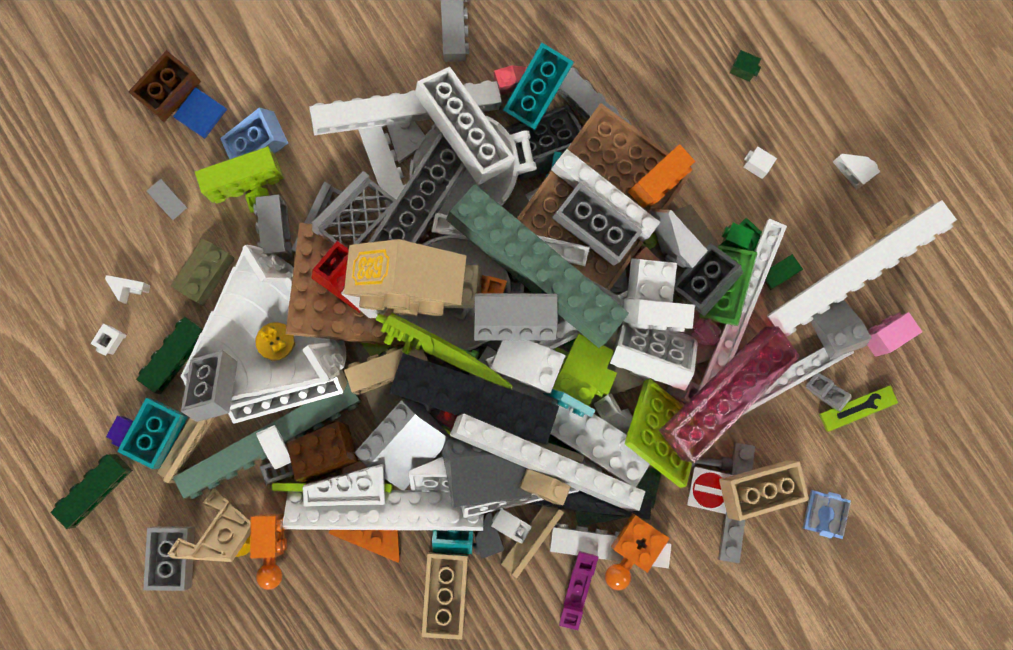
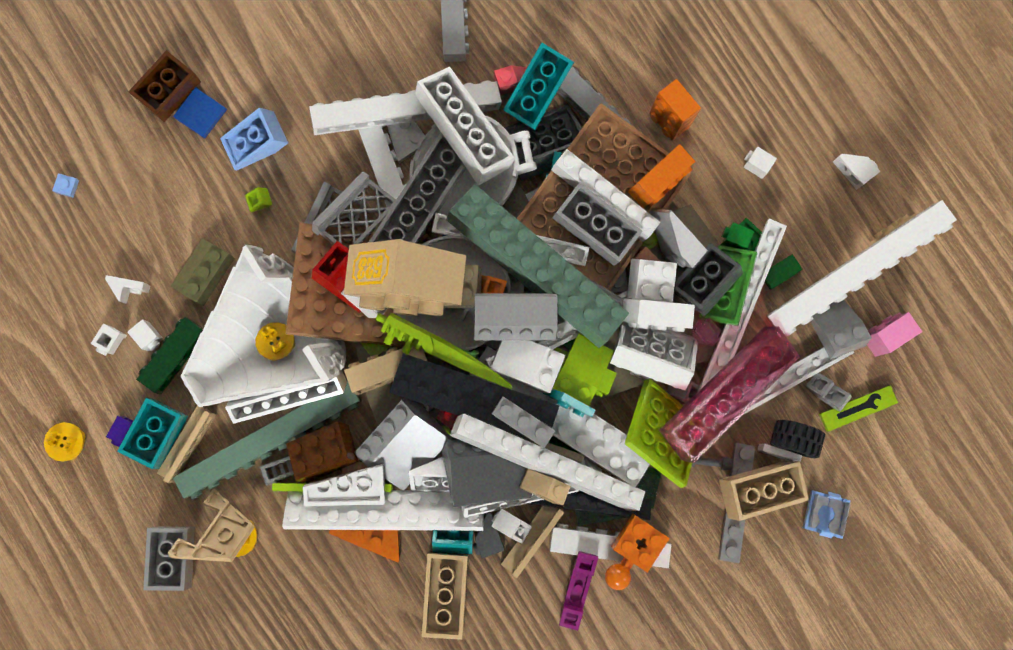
dark green brick [50,454,133,529] -> none
light grey slope [147,179,188,220] -> none
light grey brick [181,350,237,422] -> none
lime brick [195,146,284,203] -> none
orange brick [250,514,287,590] -> none
light grey piece [253,194,293,260] -> none
white slope [256,425,291,469] -> none
white slope [594,394,633,433] -> none
piece [687,467,733,514] -> none
dark green brick [730,50,761,82] -> none
none -> yellow plate [44,422,85,462]
none -> light blue plate [52,173,79,198]
none -> white brick [127,319,163,351]
none -> light grey plate [491,396,555,448]
none -> orange brick [649,79,701,141]
none -> white tile [758,444,802,462]
none -> black tyre [770,420,826,458]

